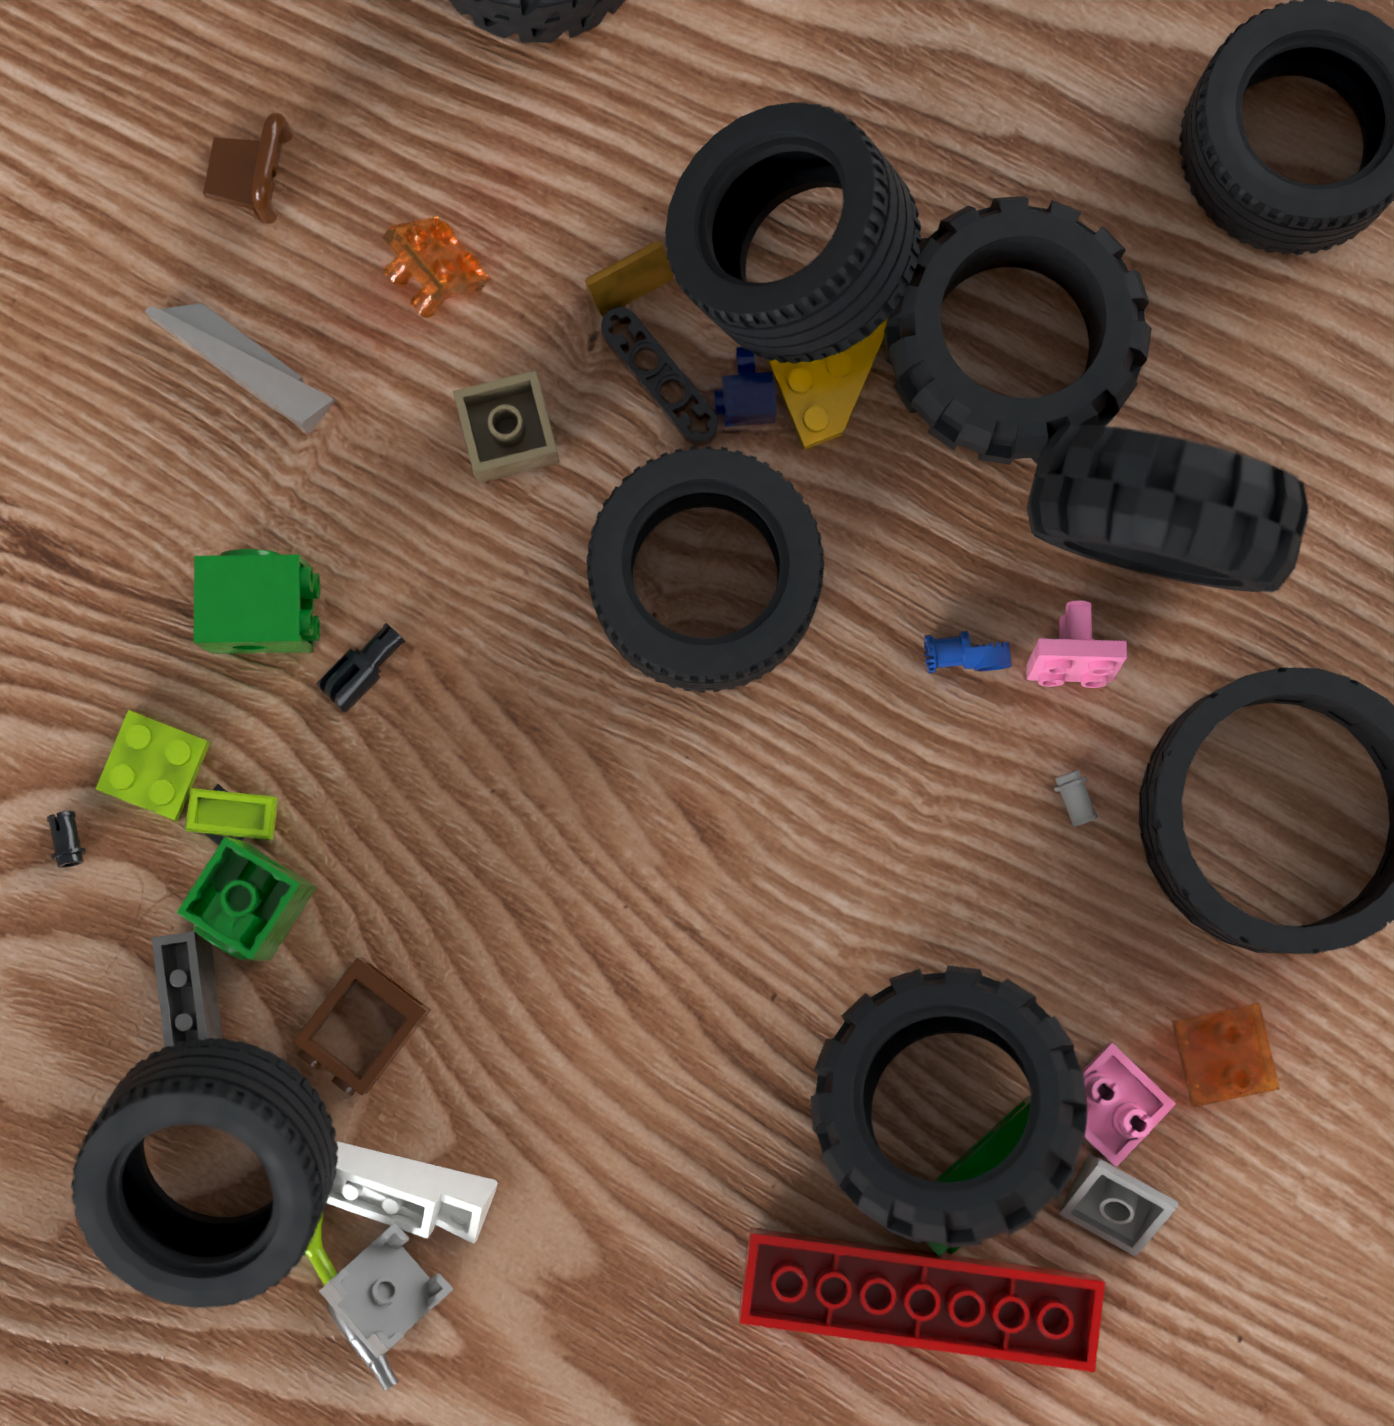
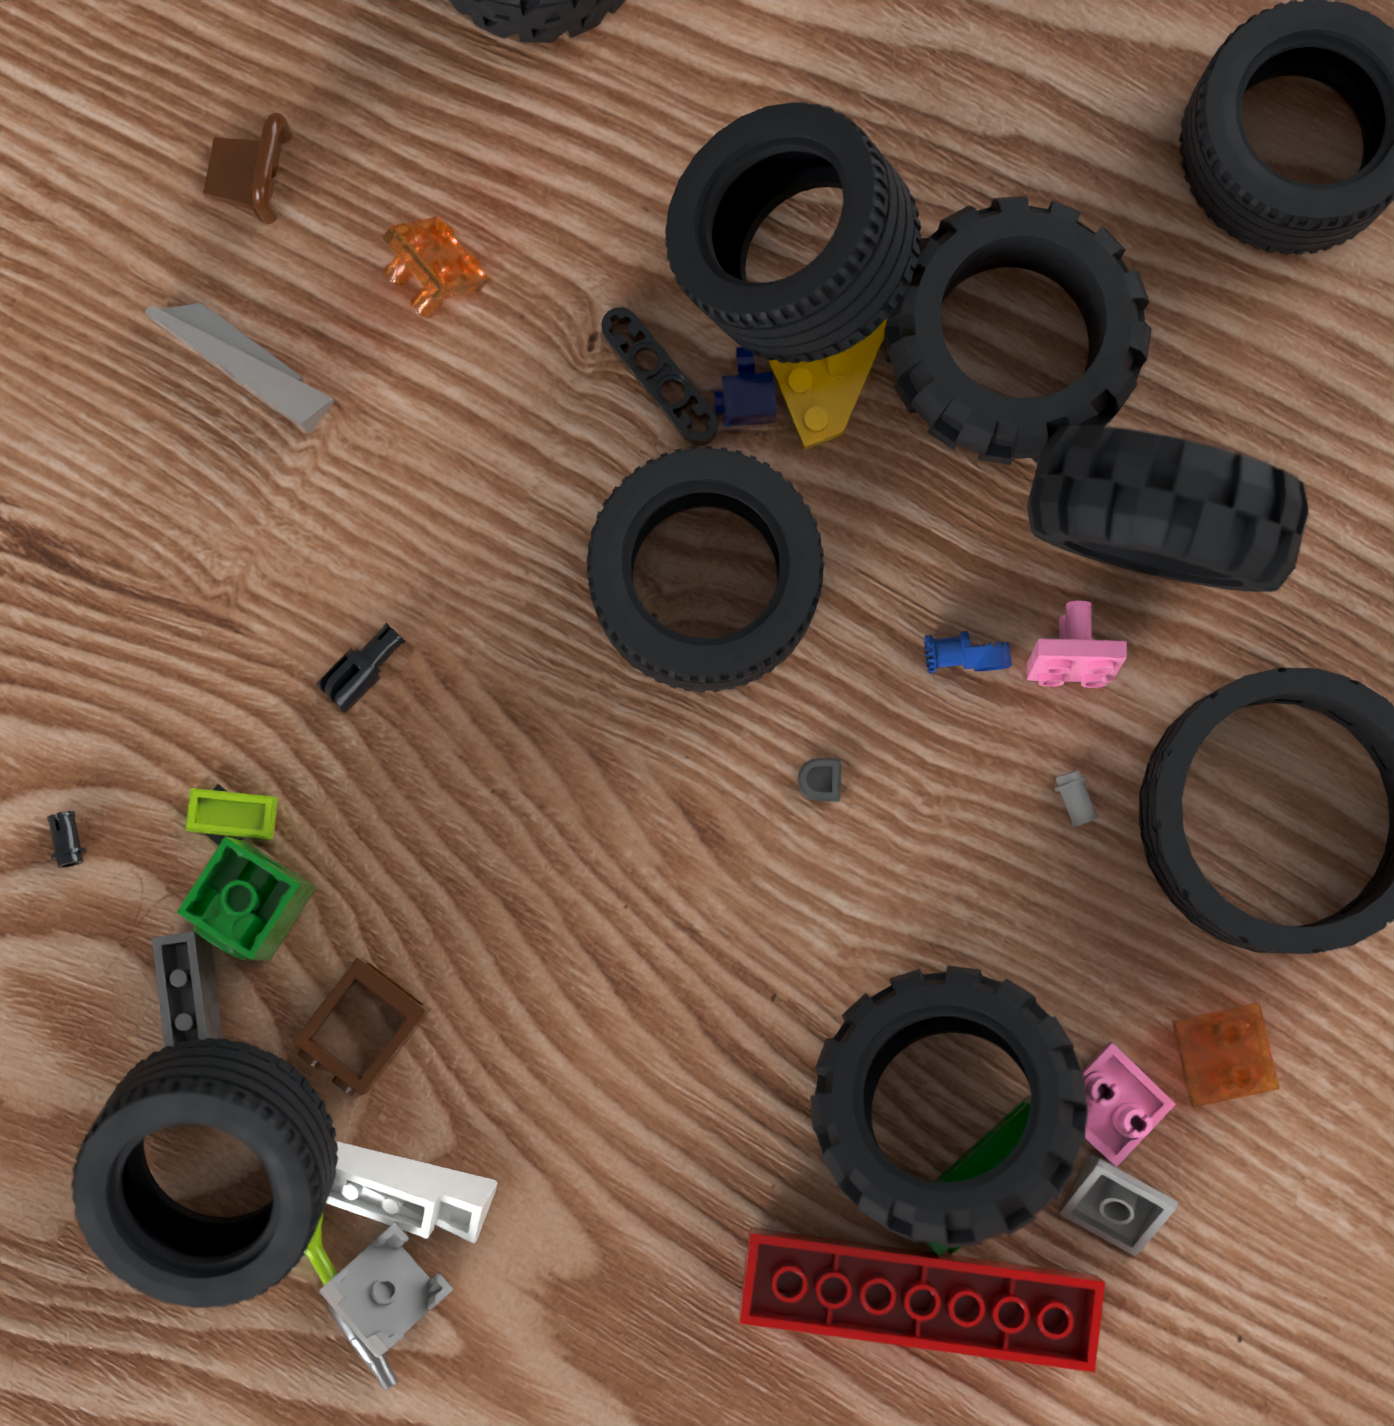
lime plate [95,710,211,821] -> none
green brick [194,549,321,654] -> none
dark tan brick [453,370,560,483] -> none
pearl gold slope [585,240,673,317] -> none
none -> dark grey tile [797,758,841,802]

